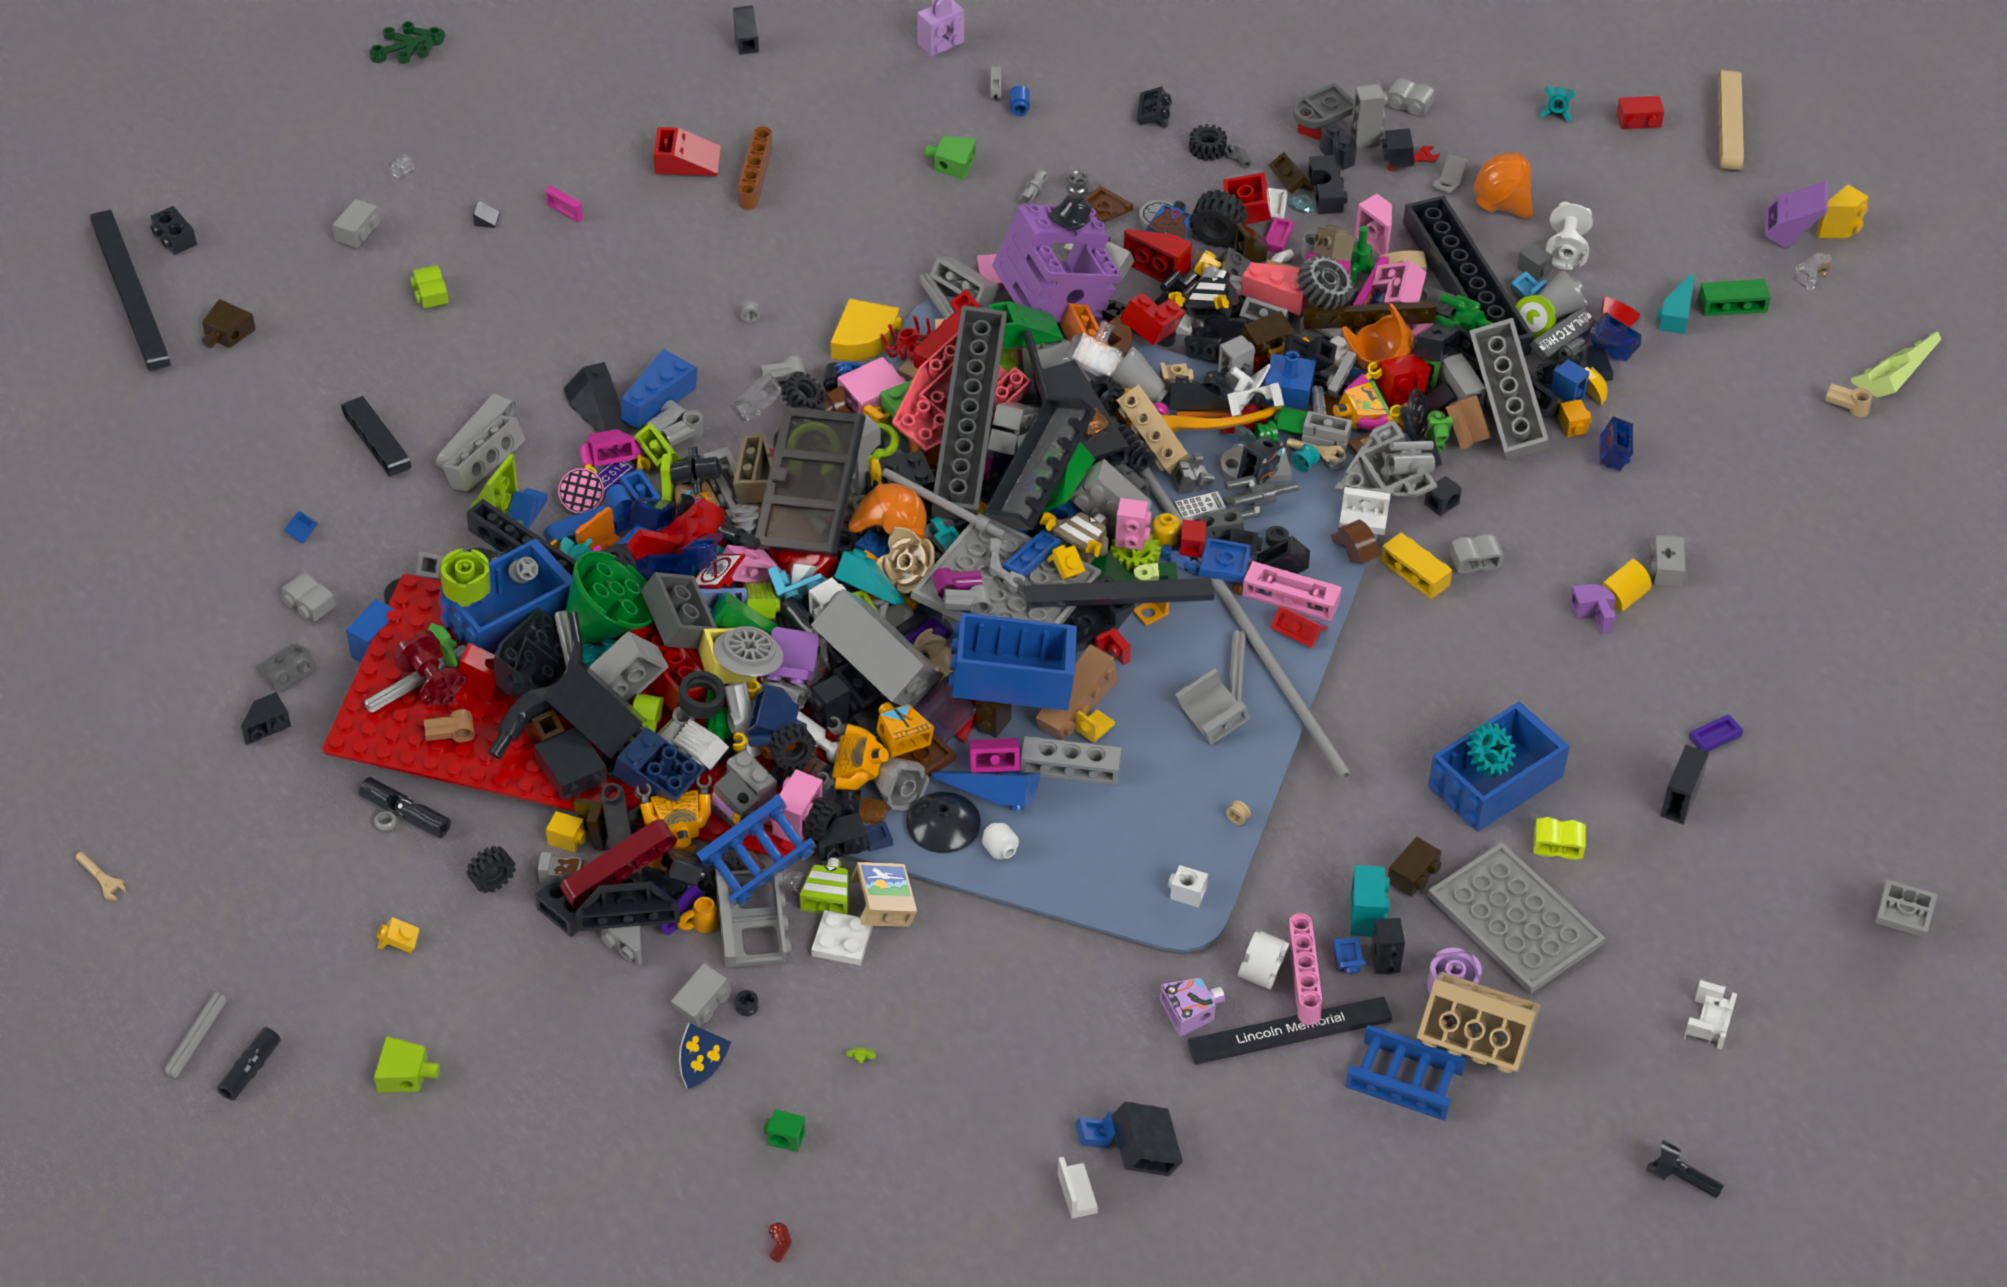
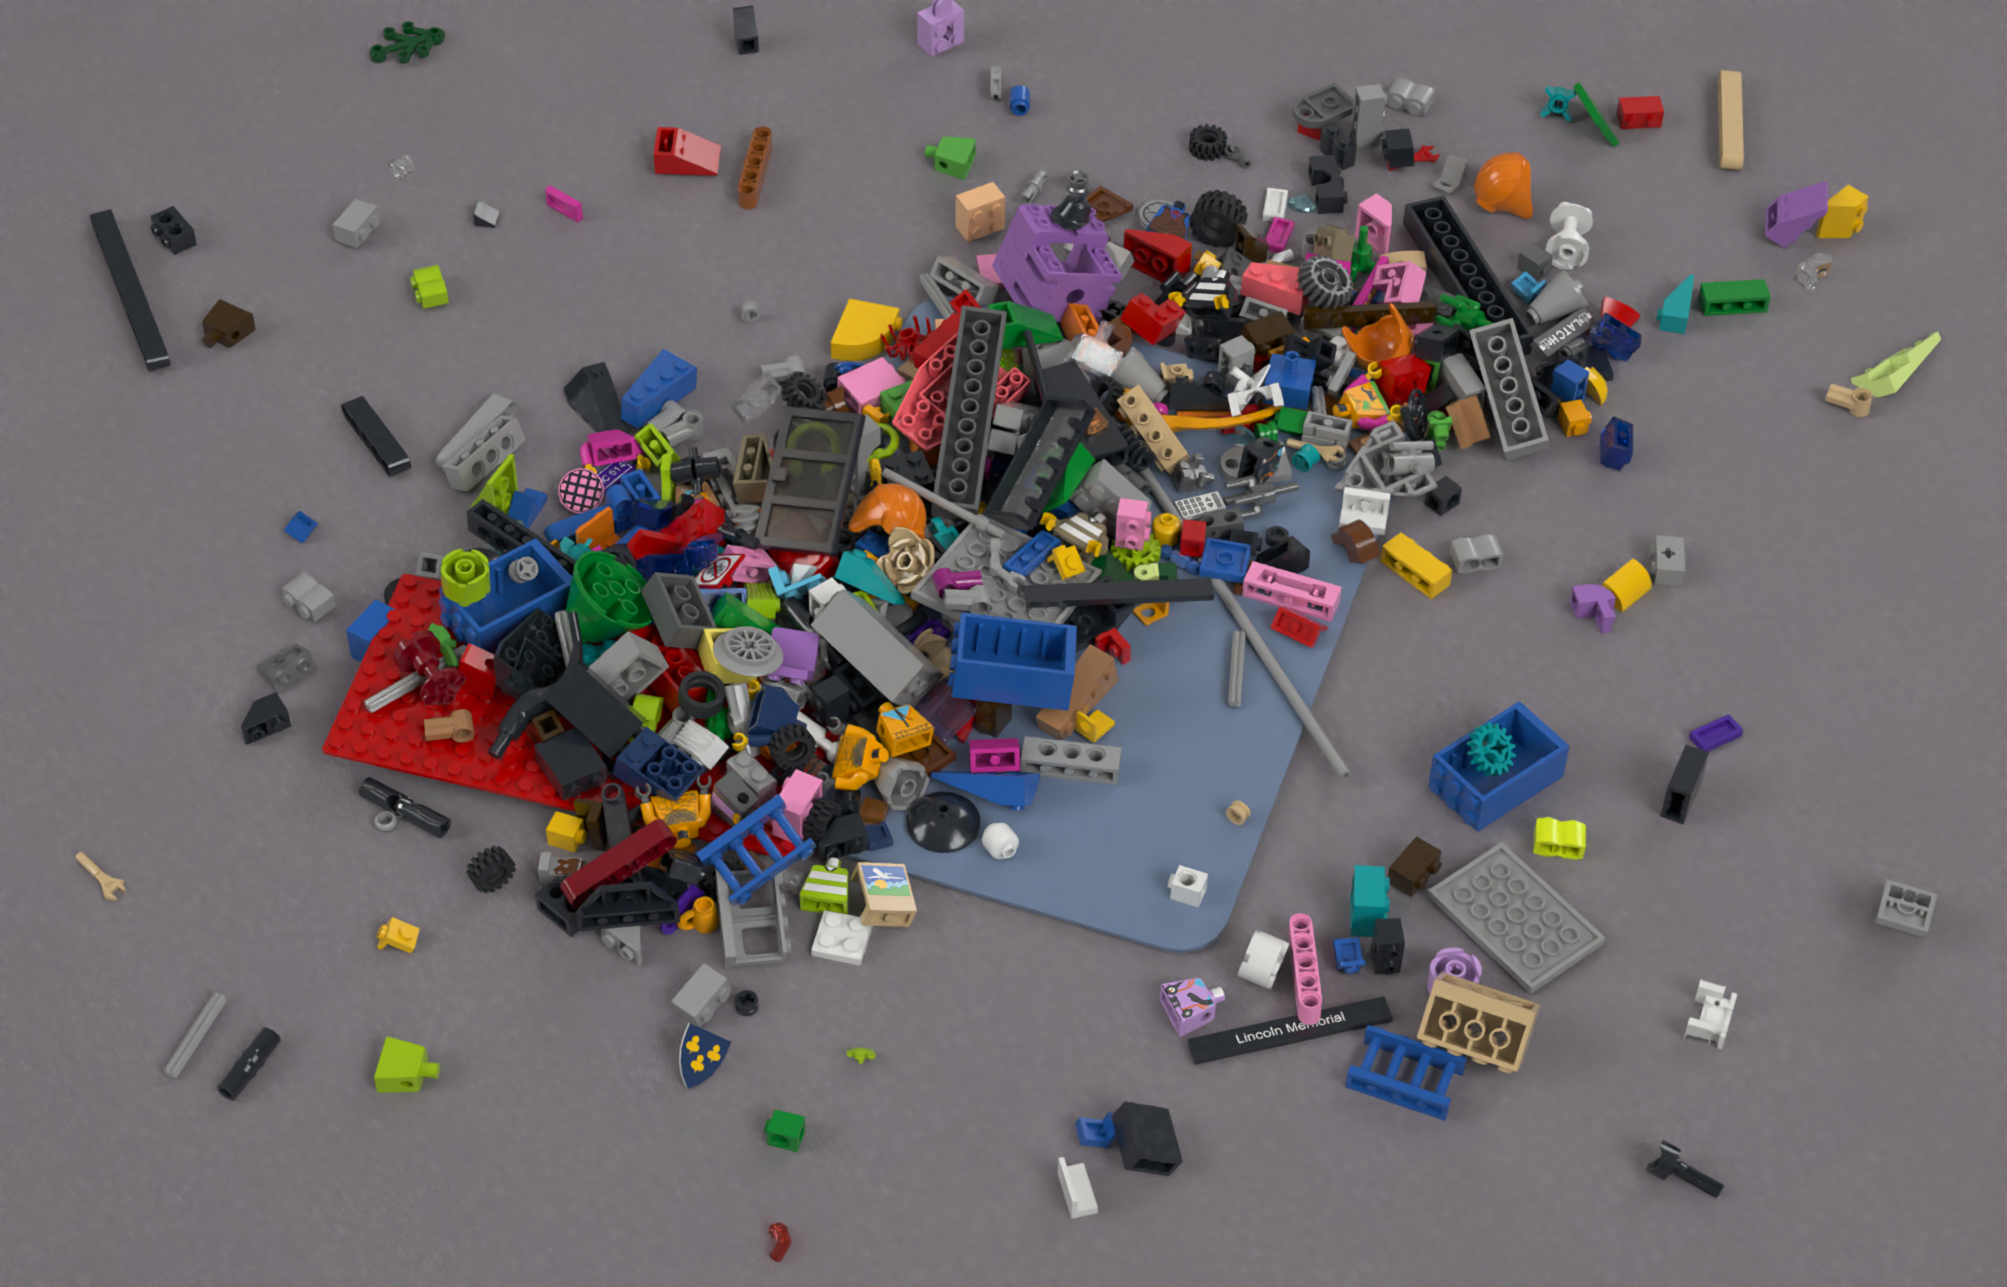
black bracket [1137,86,1172,128] -> none
light grey panel [1175,669,1250,745] -> none
red brick [1223,172,1272,224] -> none
dark brown panel [1268,152,1314,194] -> none
tile [1515,295,1556,339] -> none
none -> light nougat brick [956,182,1005,242]
none -> green tile [1574,82,1620,147]

